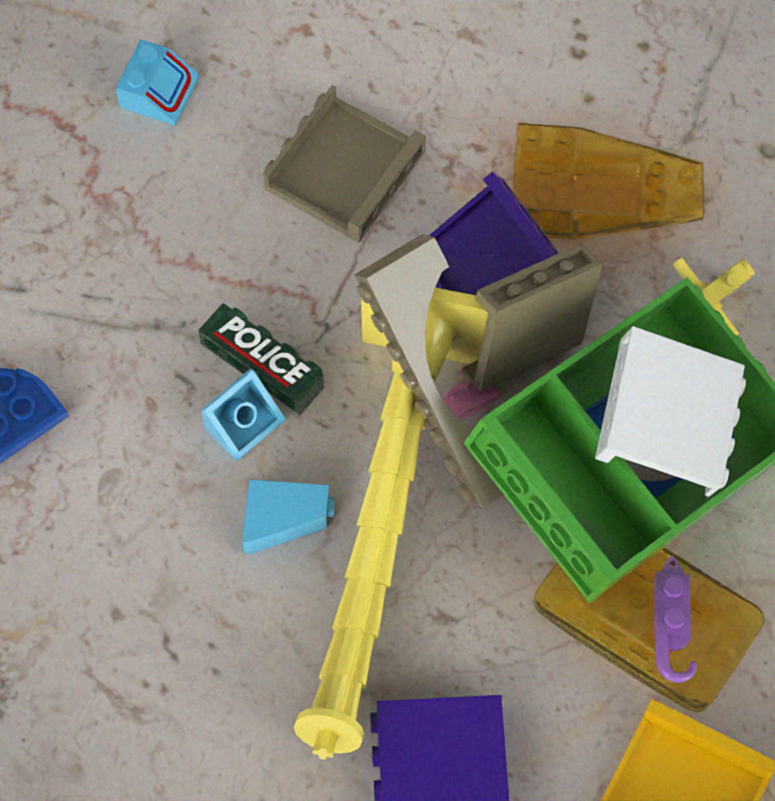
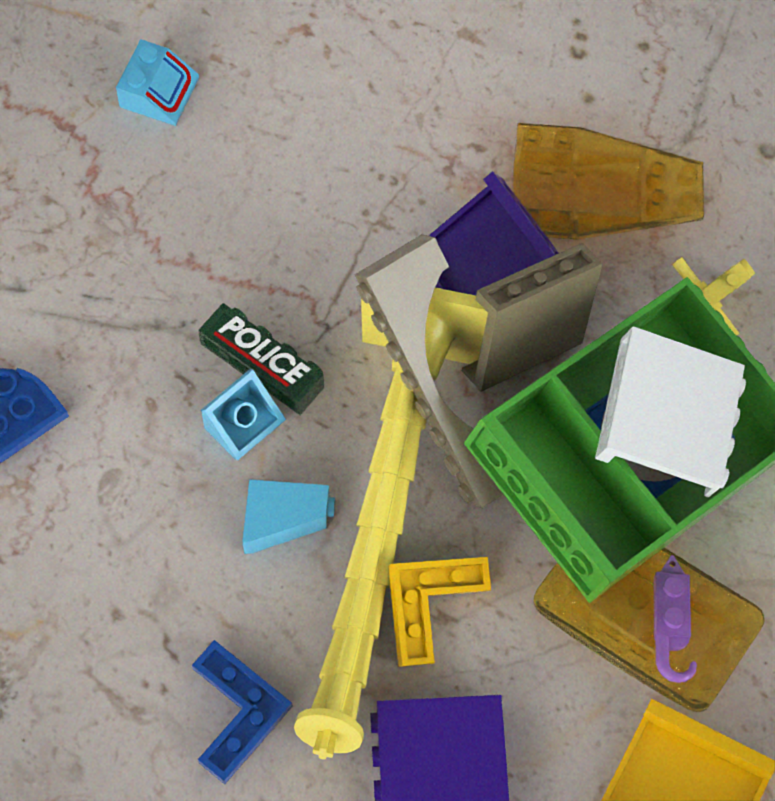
dark tan panel [263,85,426,243] -> none
bright pink tile [444,381,500,421] -> none
none -> blue plate [192,640,293,785]
none -> yellow plate [388,557,491,667]

